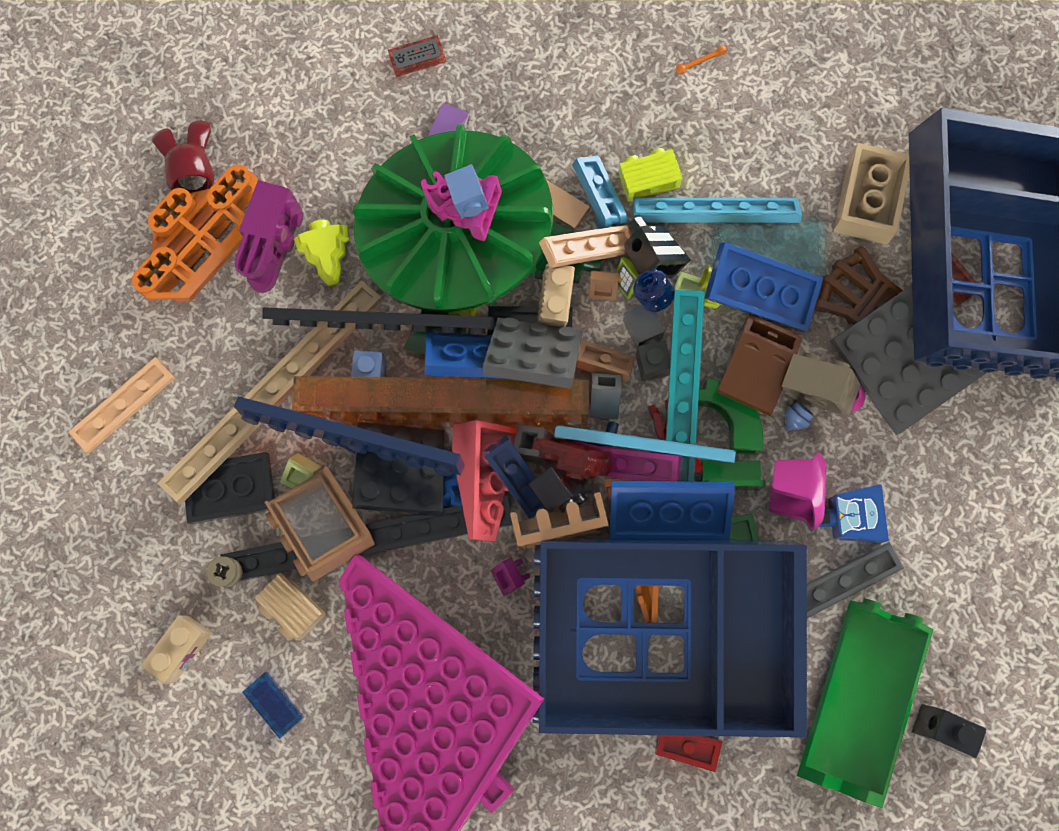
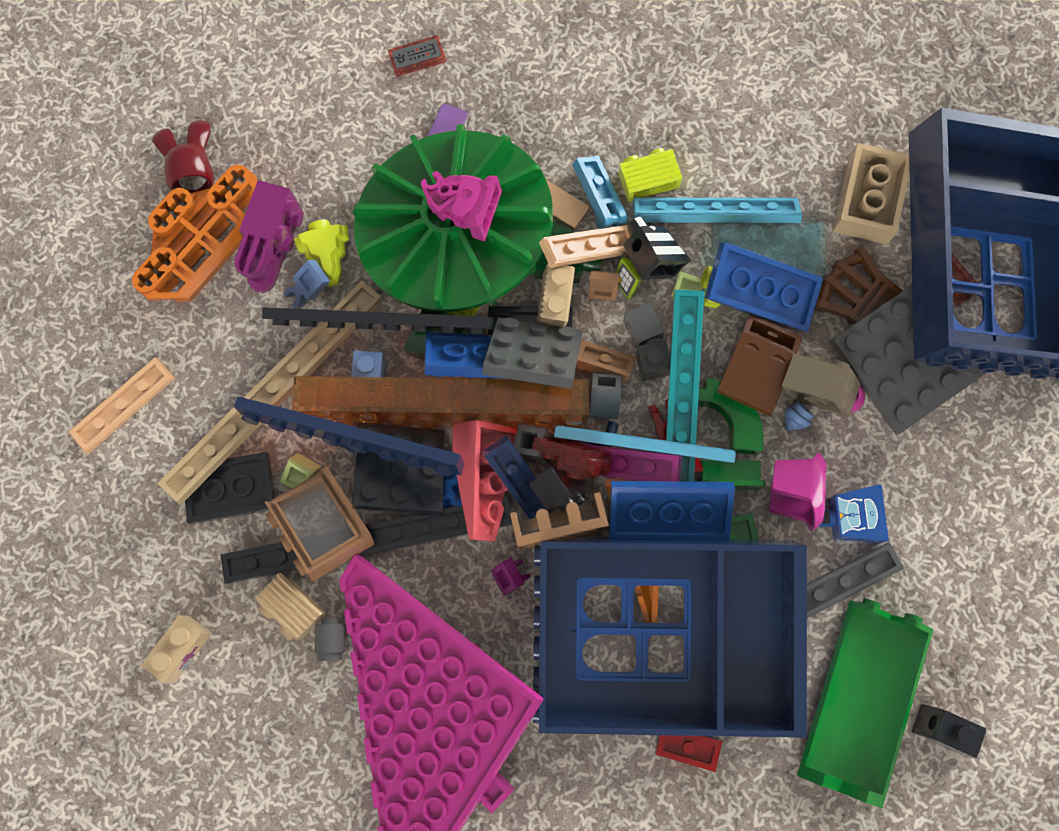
dark tan wheel [206,556,243,587] -> none
clear blue tile [242,672,305,739] -> none
medium blue brick [444,164,489,219] -> none
clear blue head [633,269,675,313] -> none
orange hinge [675,45,727,75] -> none
none -> medium blue plate [284,260,330,308]
none -> dark grey brick [314,618,345,661]

